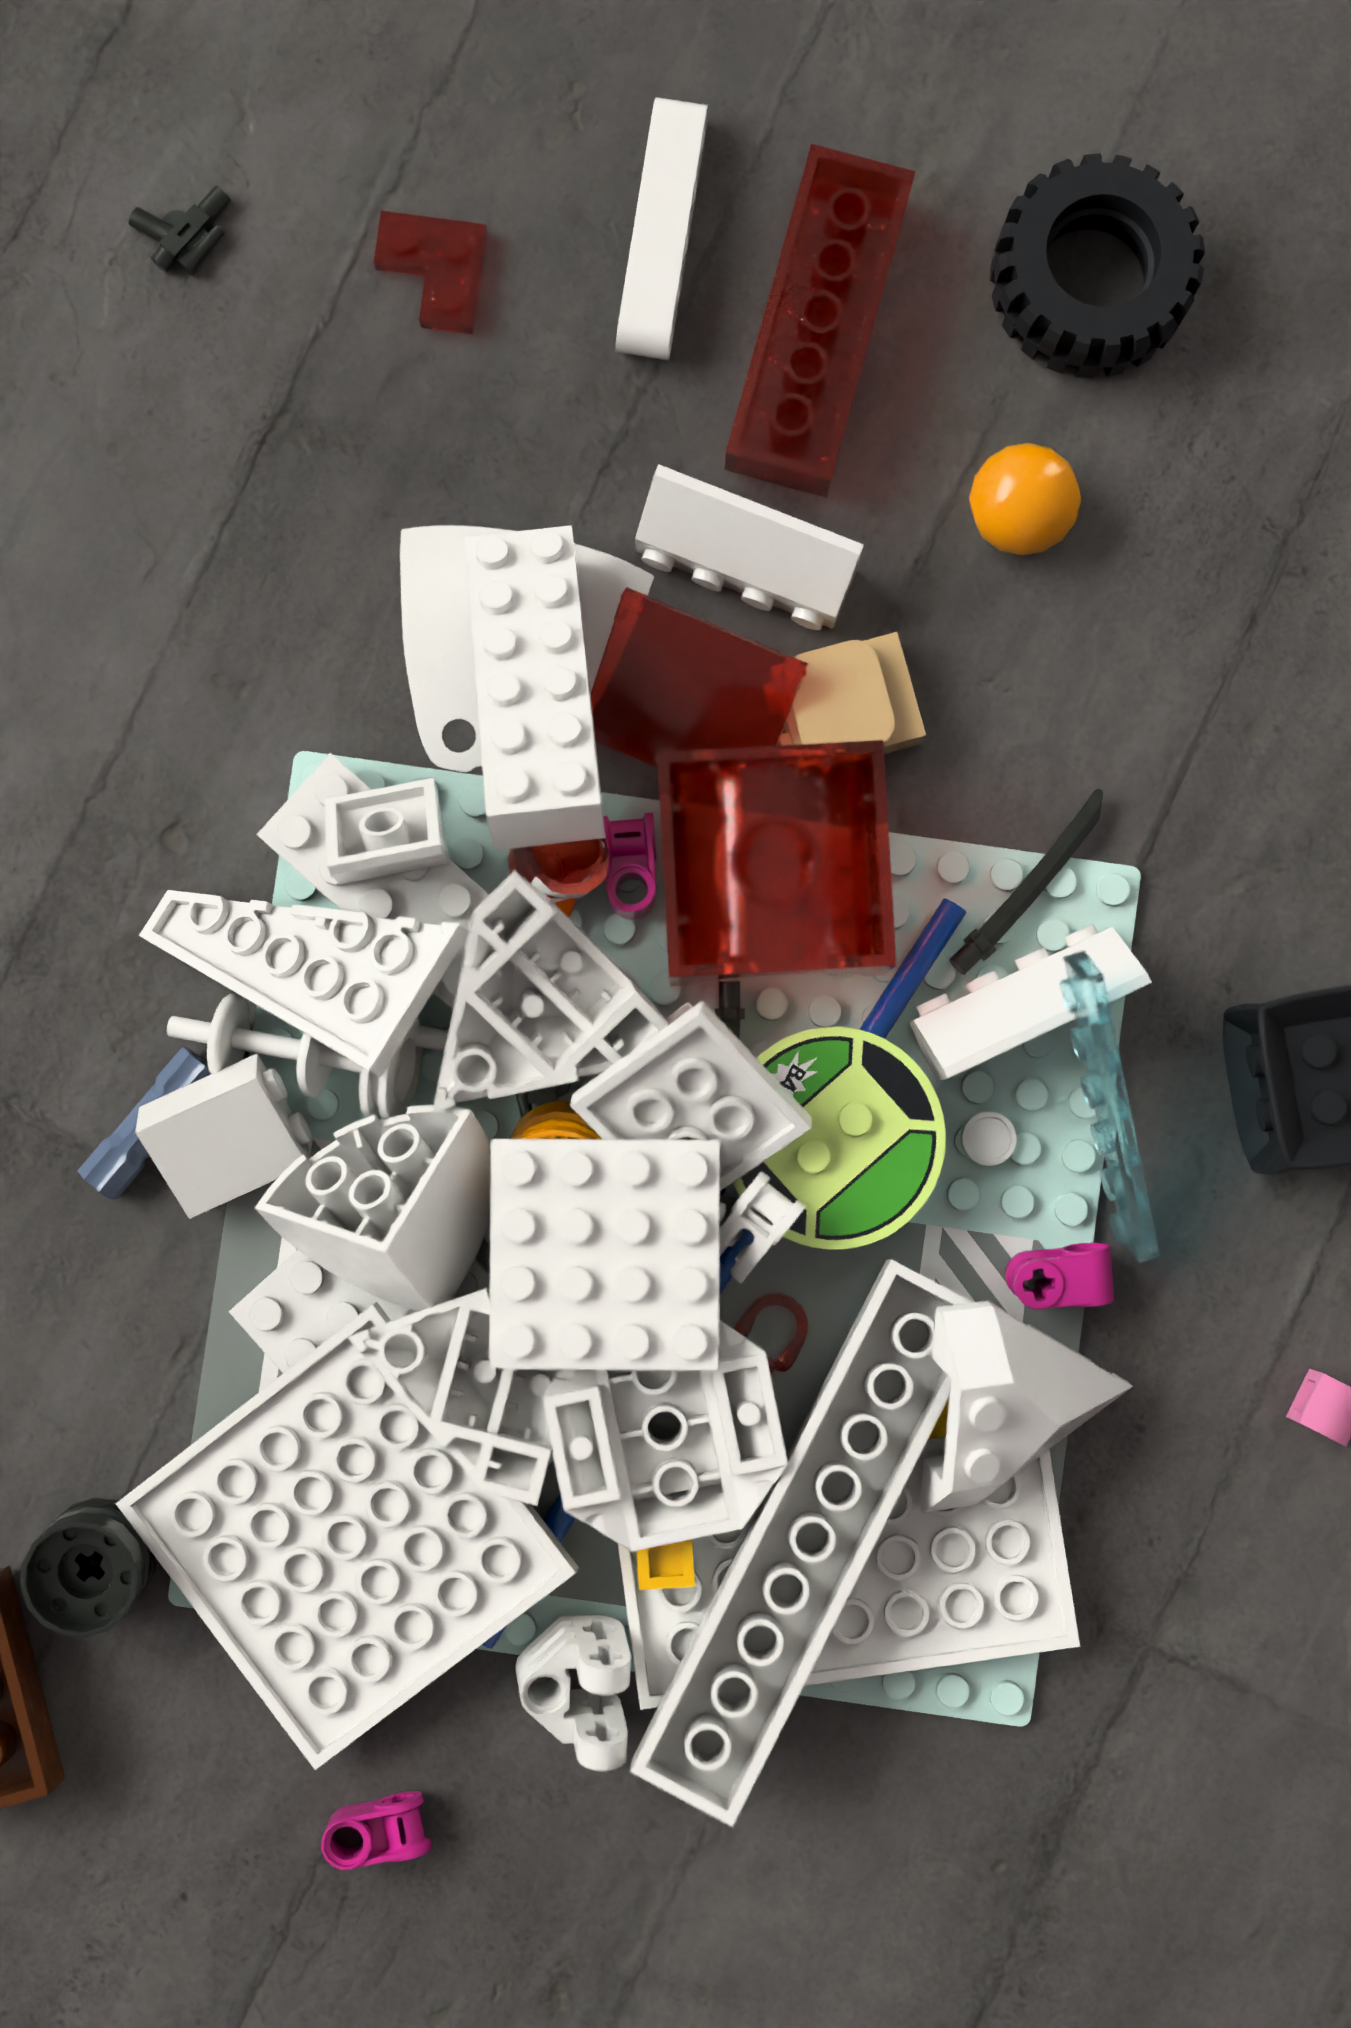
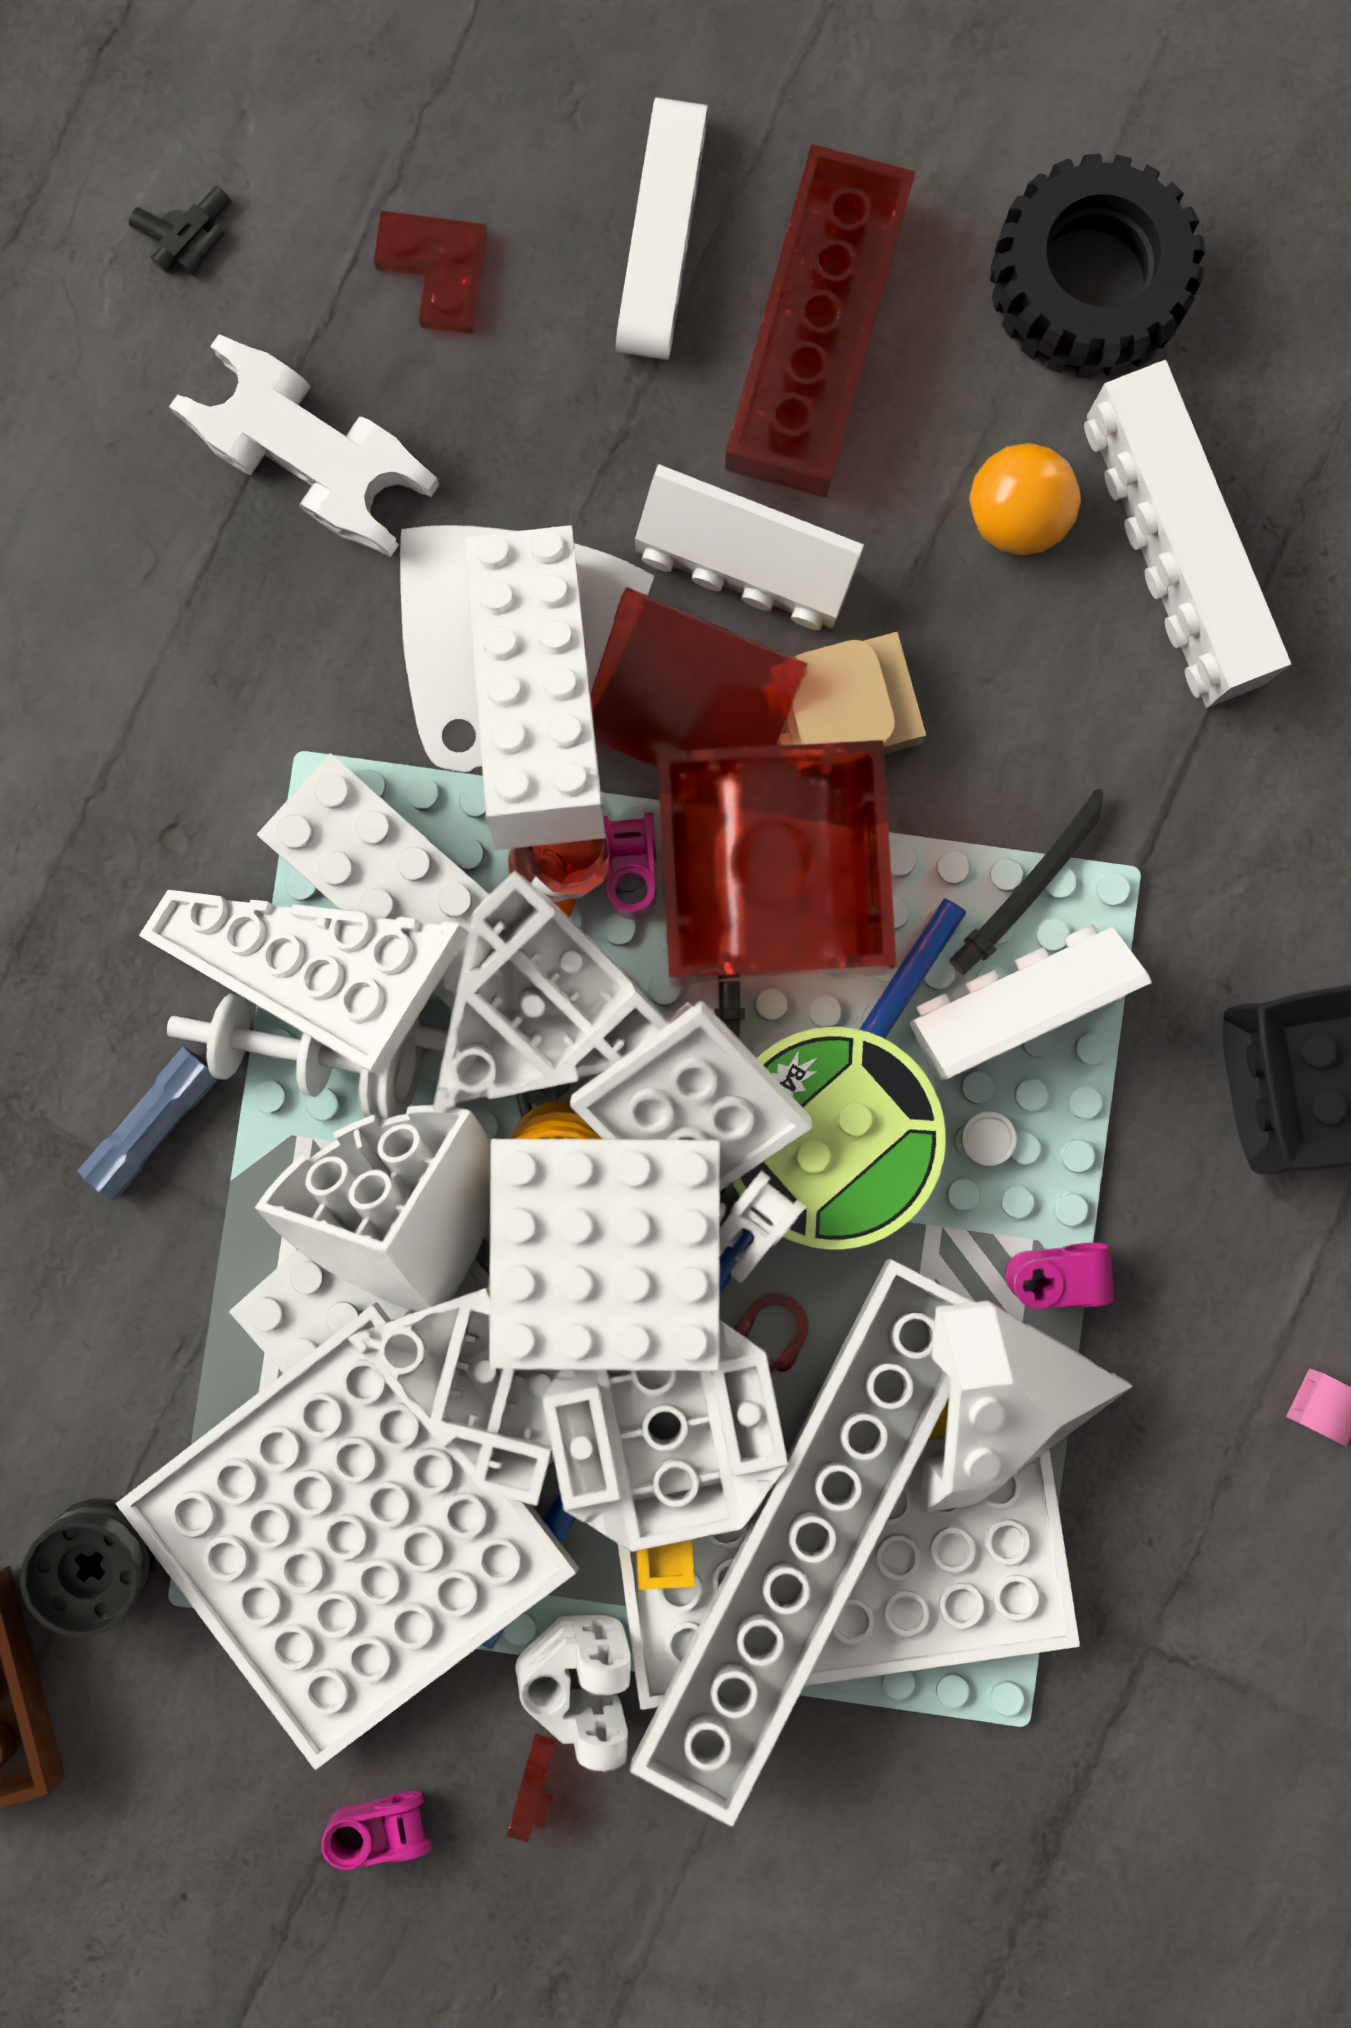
white brick [135,1054,313,1219] -> none
white slope [325,778,450,884] -> none
clear light blue plate [1060,950,1160,1263] -> none
none -> white piece [169,334,439,557]
none -> clear red plate [507,1733,556,1842]
none -> white brick [1084,360,1291,708]

